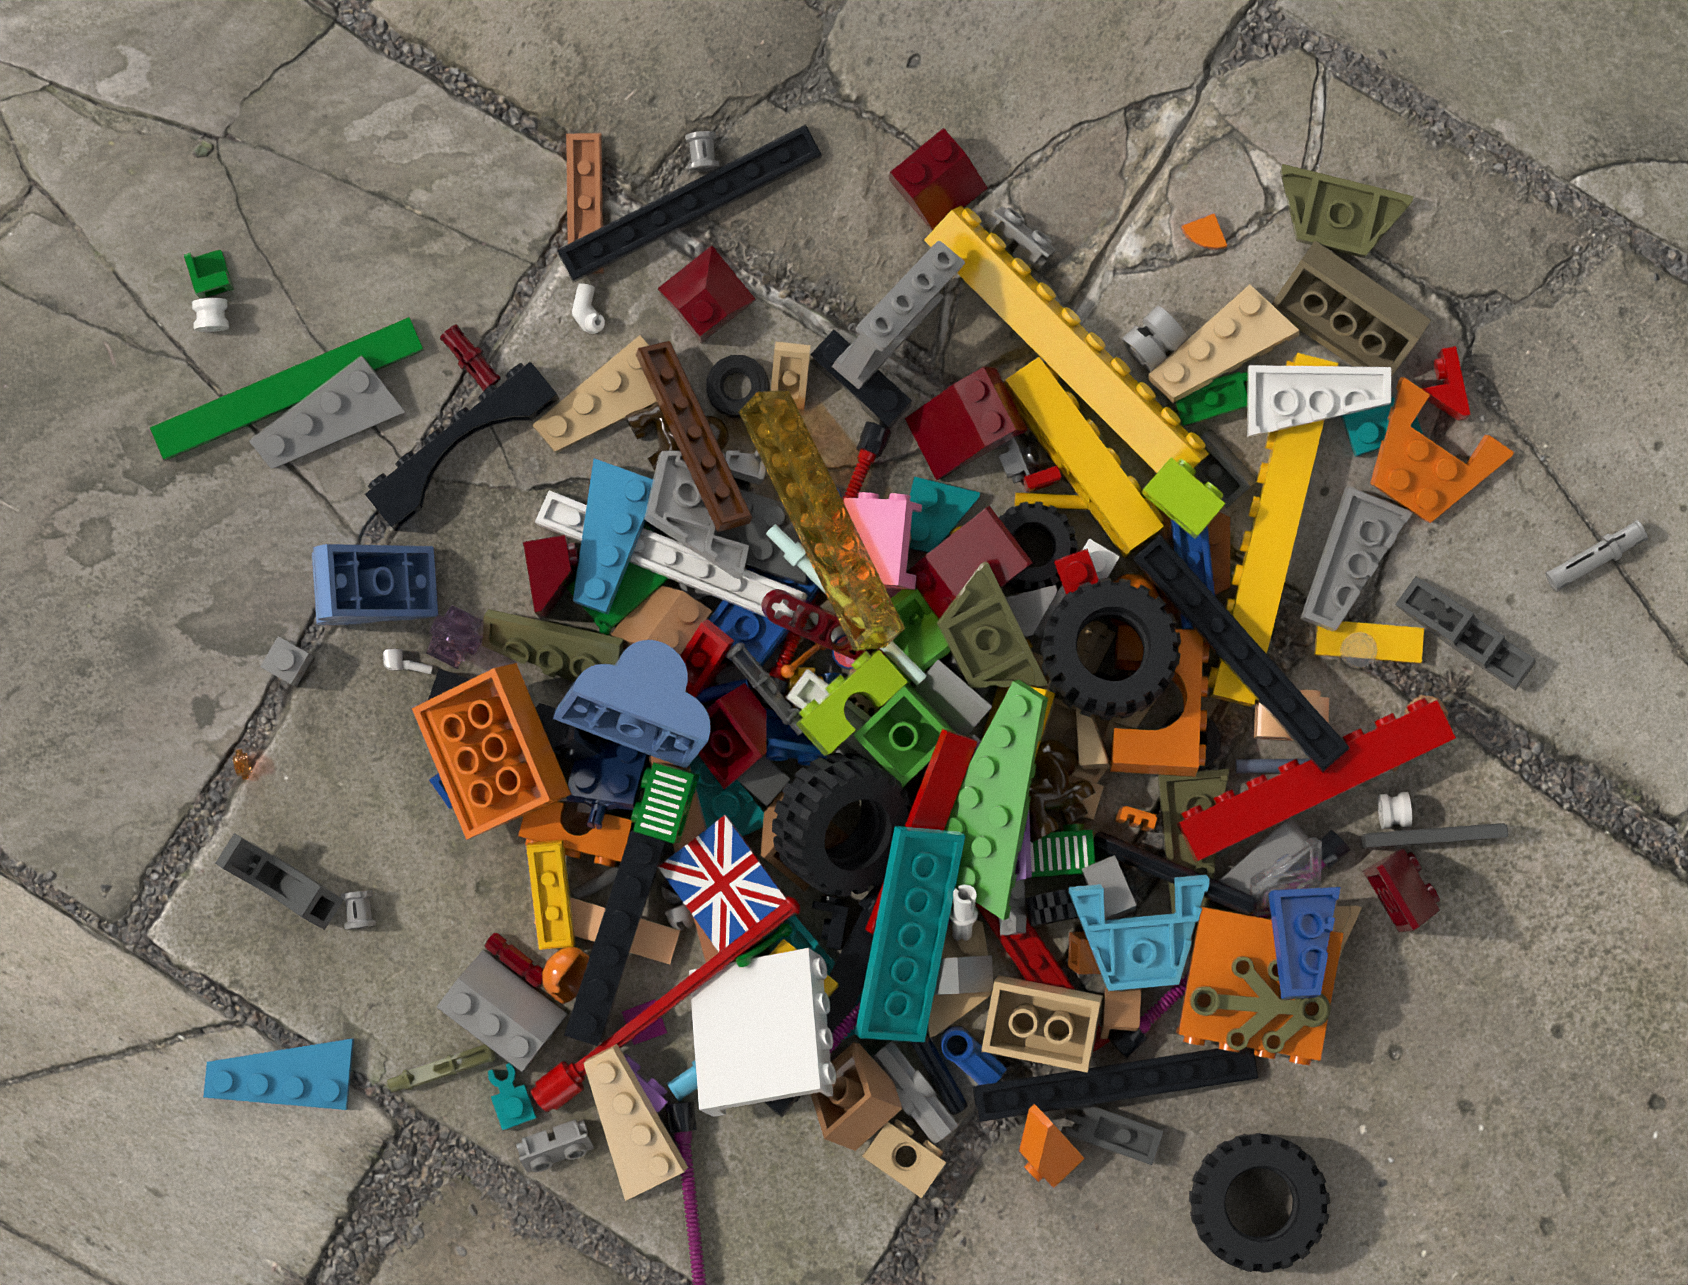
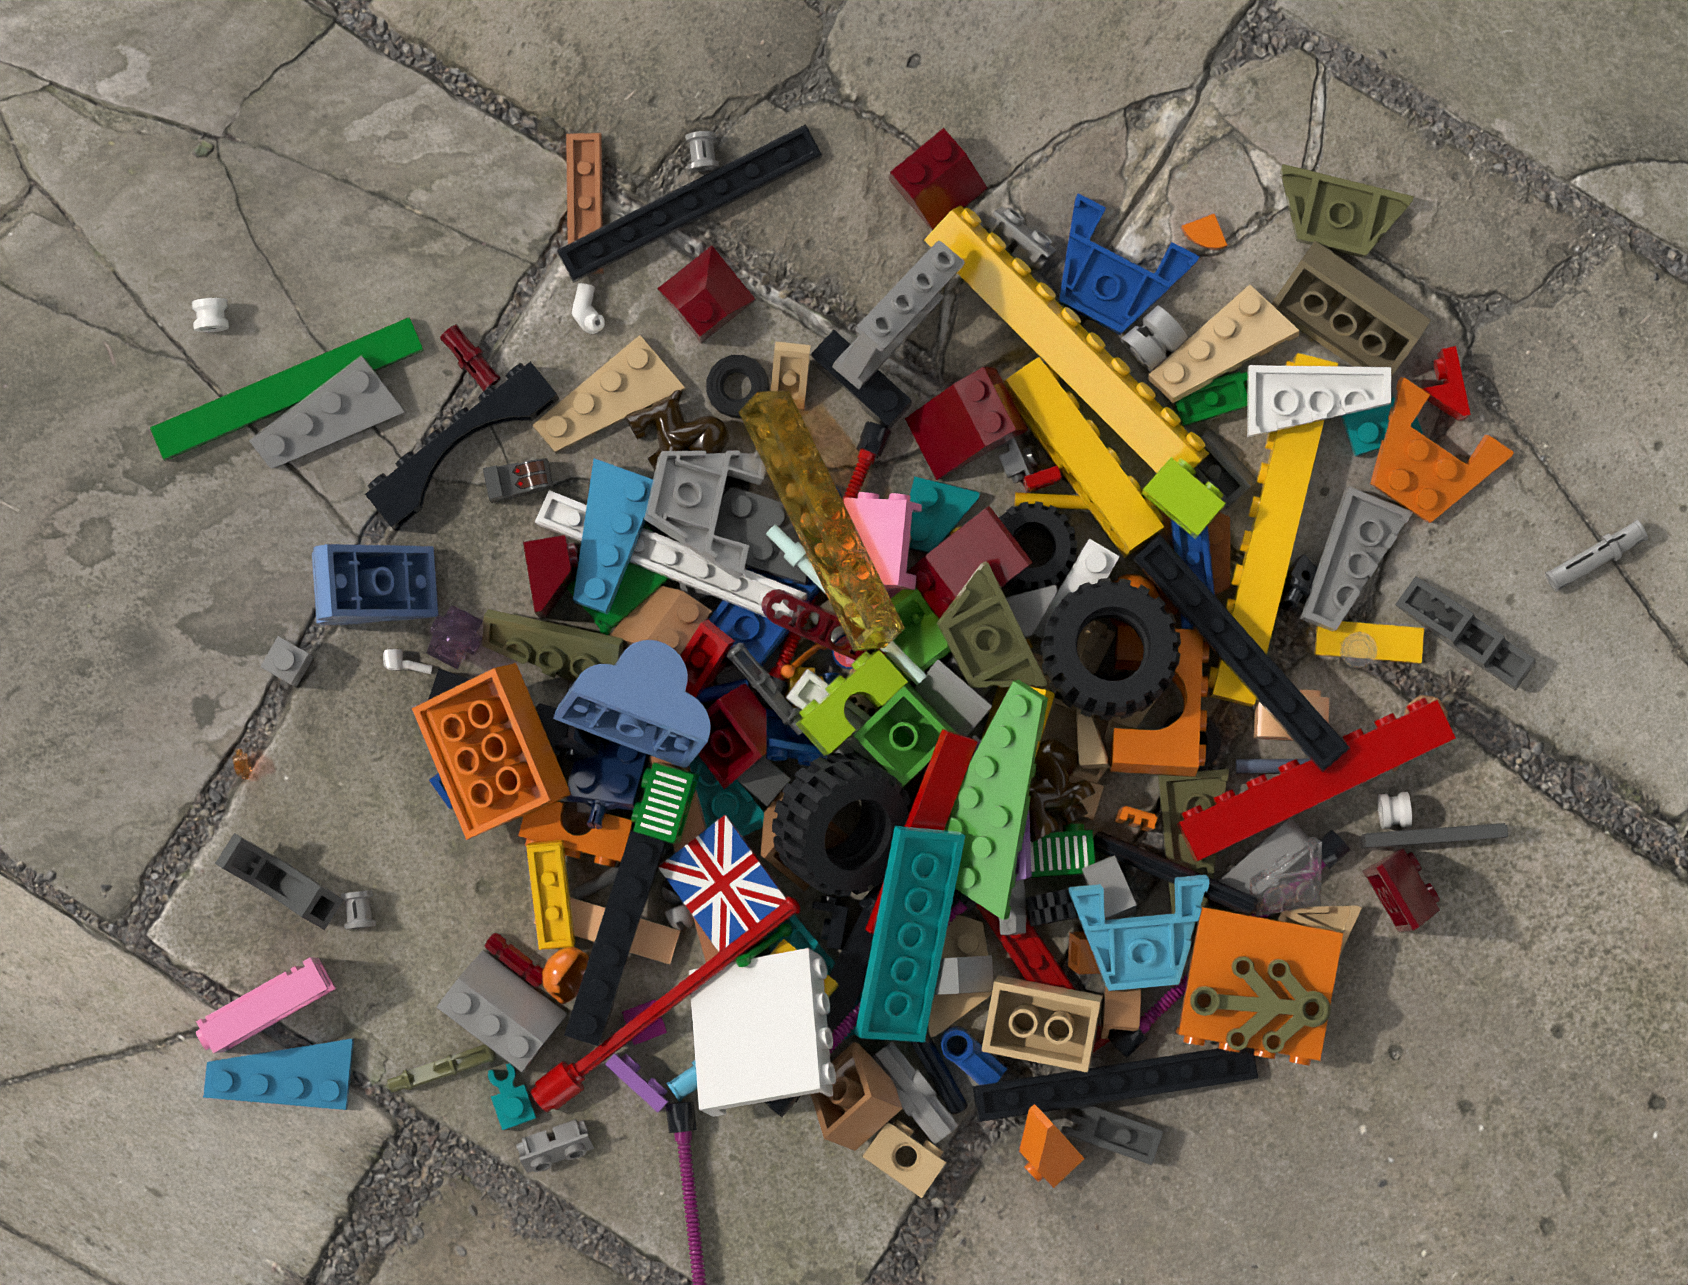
green panel [184,250,234,299] -> none
tan wing [583,1044,688,1201] -> none
reddish brown tile [636,341,752,532] -> none
white axle [950,885,978,941] -> none
red plate [1054,548,1099,595] -> none
black tyre [1189,1133,1330,1273] -> none
blue wing [1268,887,1341,1000] -> none
none -> bright pink door [196,957,336,1053]
none -> dark grey leg [483,458,554,503]
none -> blue wing [1058,193,1200,335]
none -> black piece [1279,554,1317,611]

